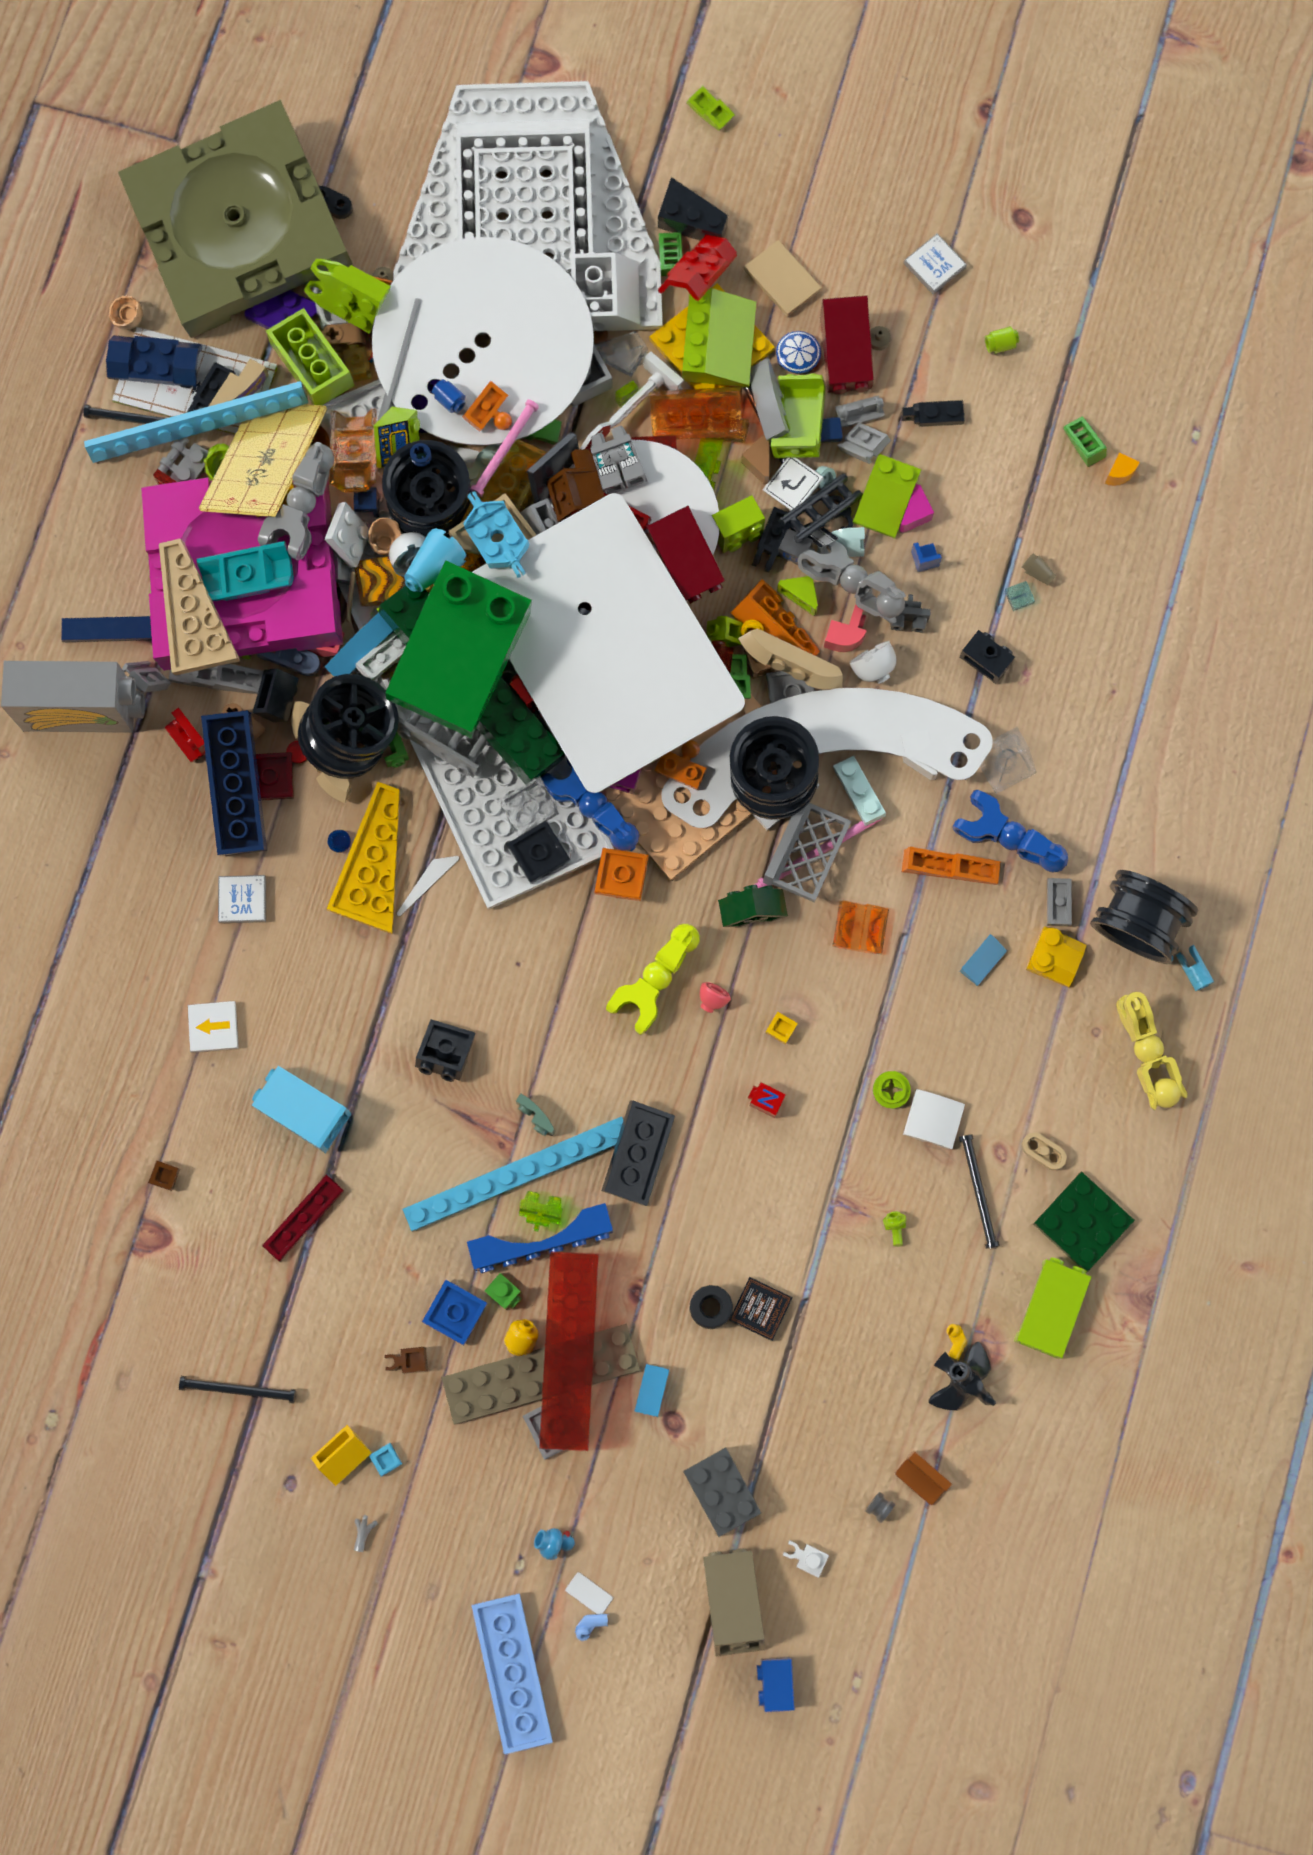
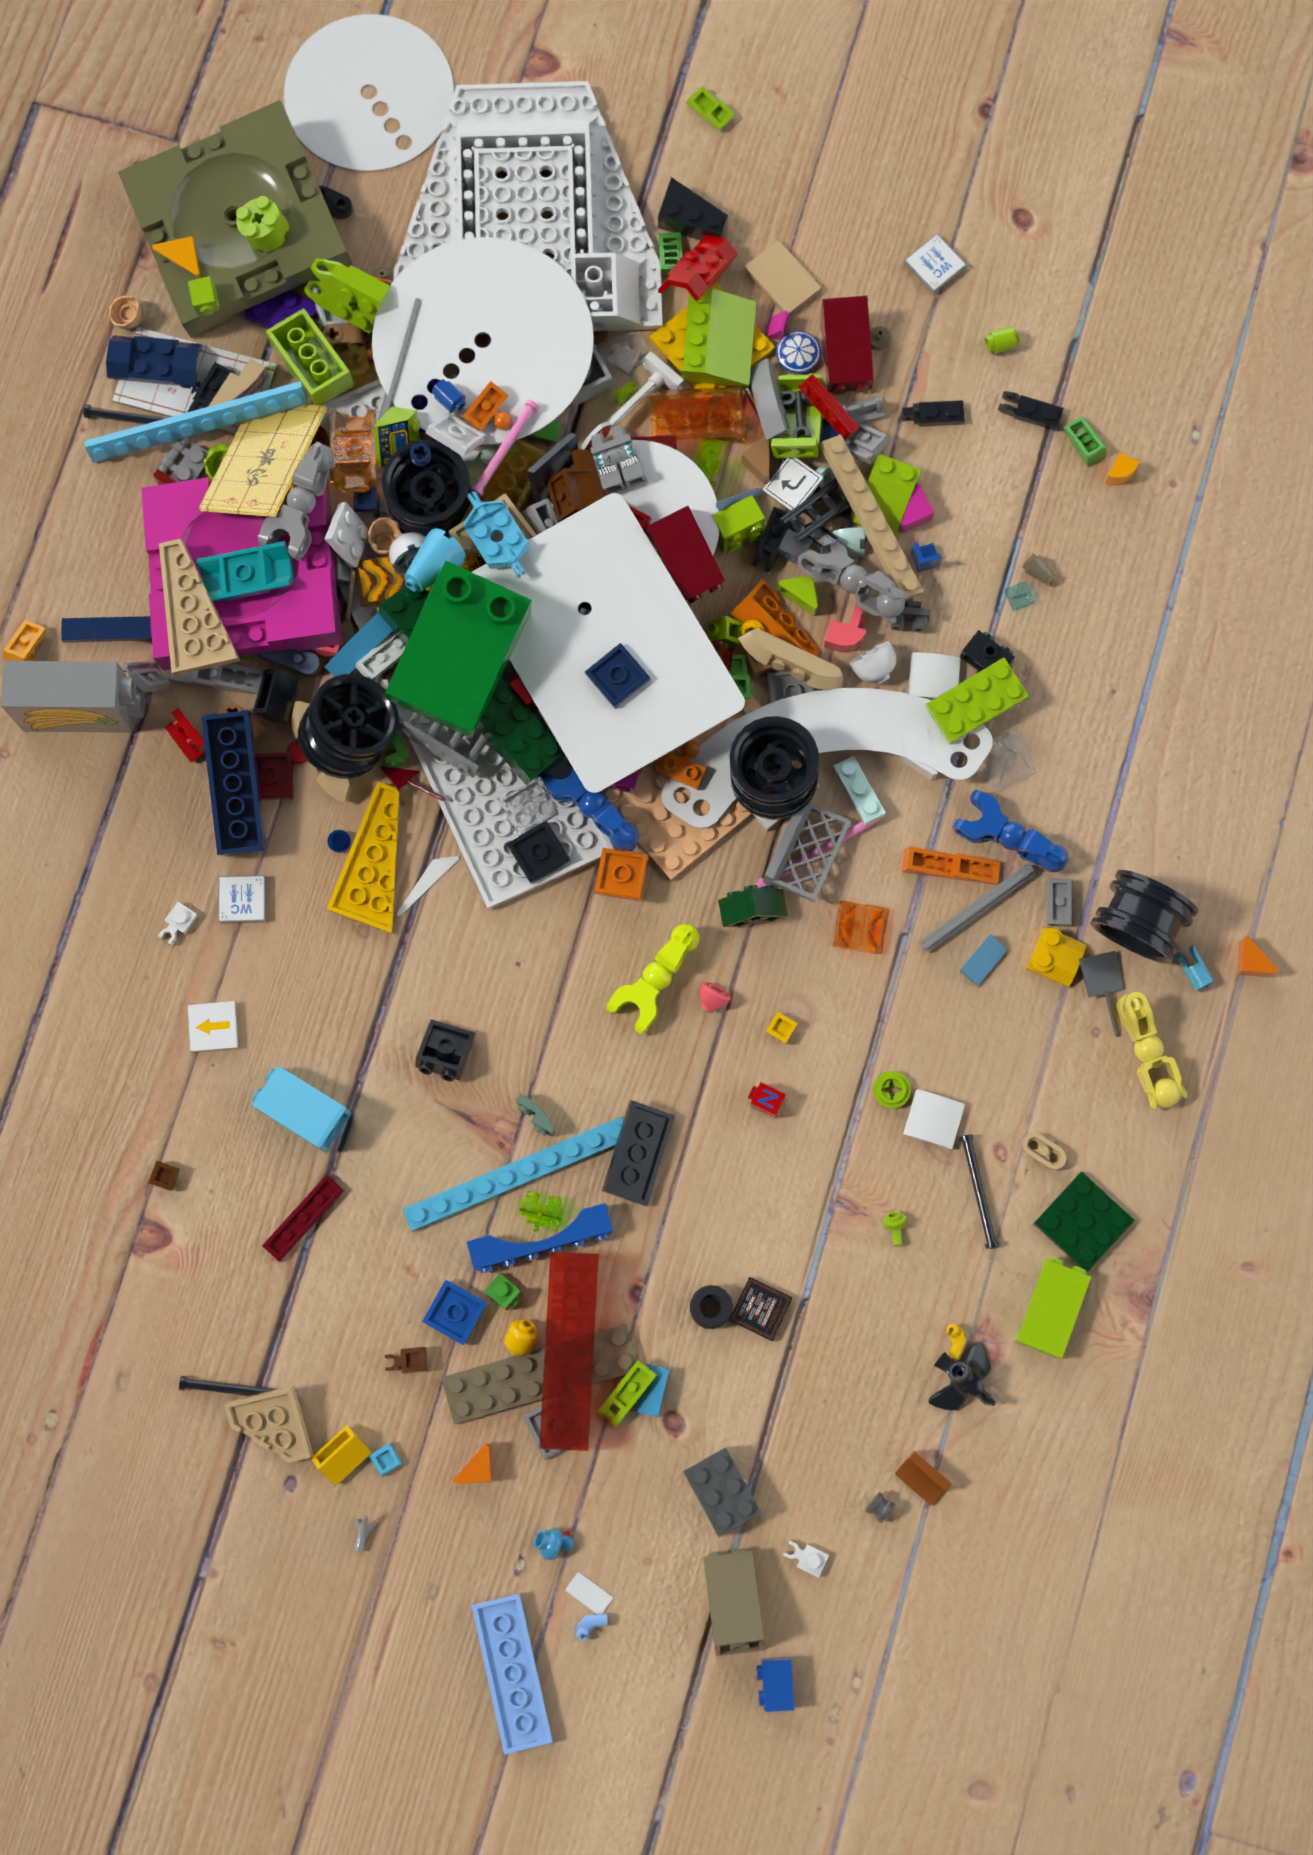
none -> light orange plate [3,620,46,661]
none -> light orange tile [152,236,201,278]
none -> white plate [158,902,198,946]
none -> lime brick [188,276,220,315]
none -> tan plate [224,1386,314,1463]
none -> lime brick [236,196,289,252]
none -> white piece [284,14,454,171]
none -> dark red piece [381,766,445,801]
none -> white plate [425,412,487,457]
none -> orange slope [453,1443,492,1484]
none -> dark blue tile [585,643,651,709]
none -> lime plate [597,1360,657,1428]
none -> sand blue bar [716,488,761,510]
none -> dark pink slope [767,311,789,340]
none -> pearl dark grey bar [783,390,813,438]
none -> red piece [798,373,859,440]
none -> tan plate [819,435,924,601]
none -> white slope [909,652,960,700]
none -> light grey axle [920,863,1036,953]
none -> lime plate [925,658,1029,744]
none -> black hinge [998,391,1064,431]
none -> dark grey piece [1079,951,1124,1037]
none -> orange slope [1237,936,1279,977]

